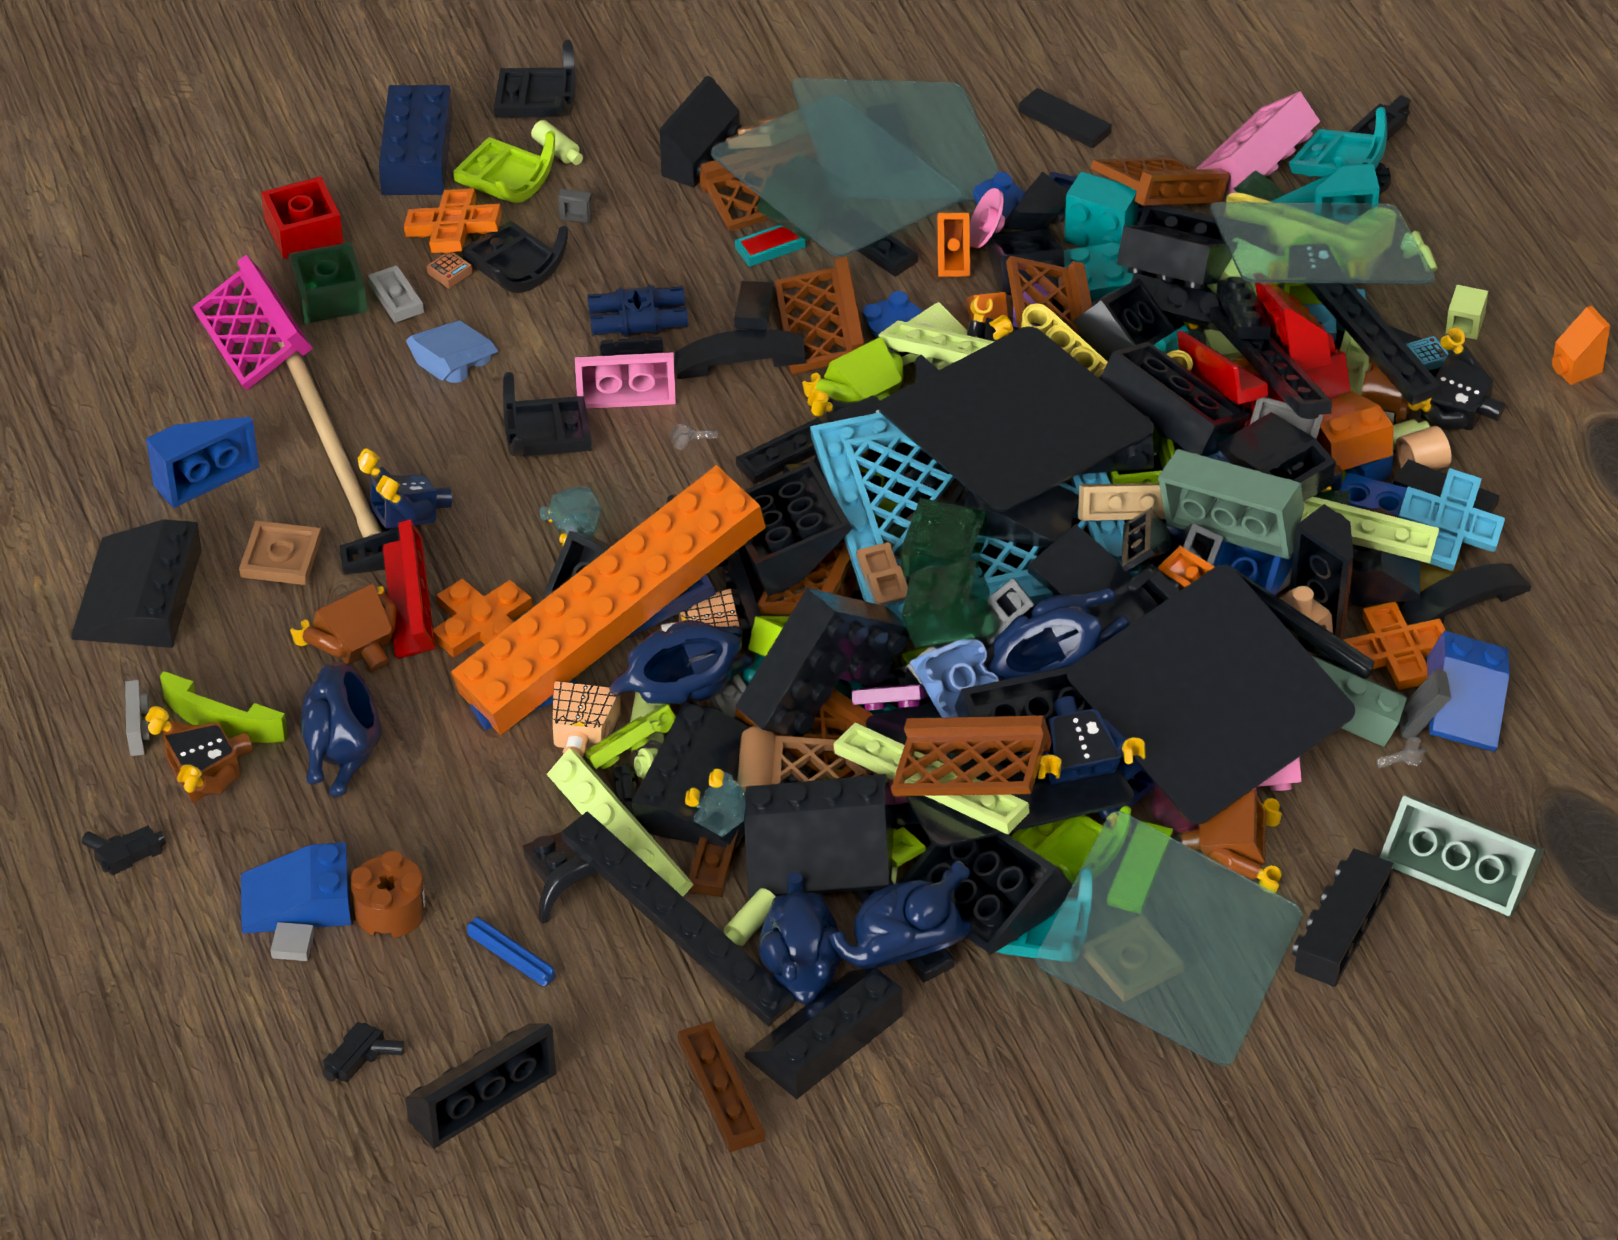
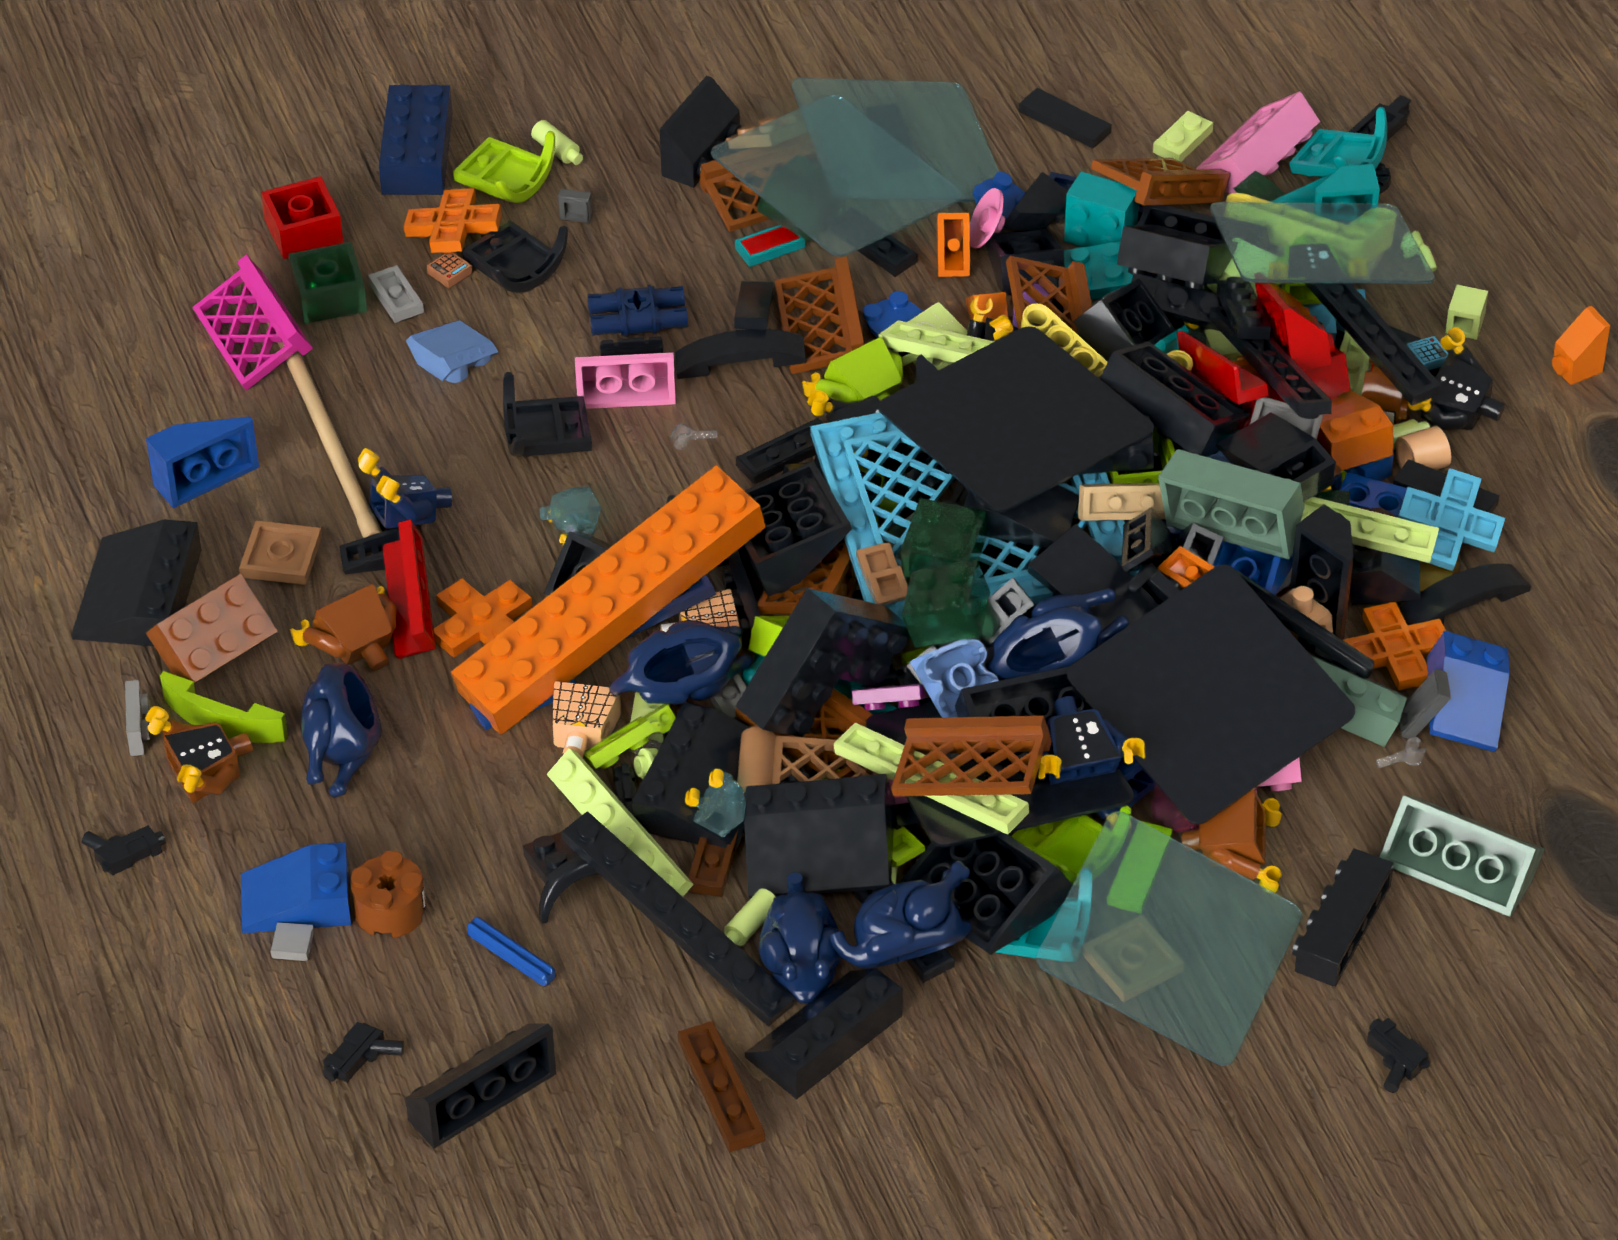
black piece [494,40,576,118] -> none
none -> brick [146,573,278,684]
none -> yellowish green plate [1153,111,1213,162]
none -> black piece [1367,1018,1430,1093]

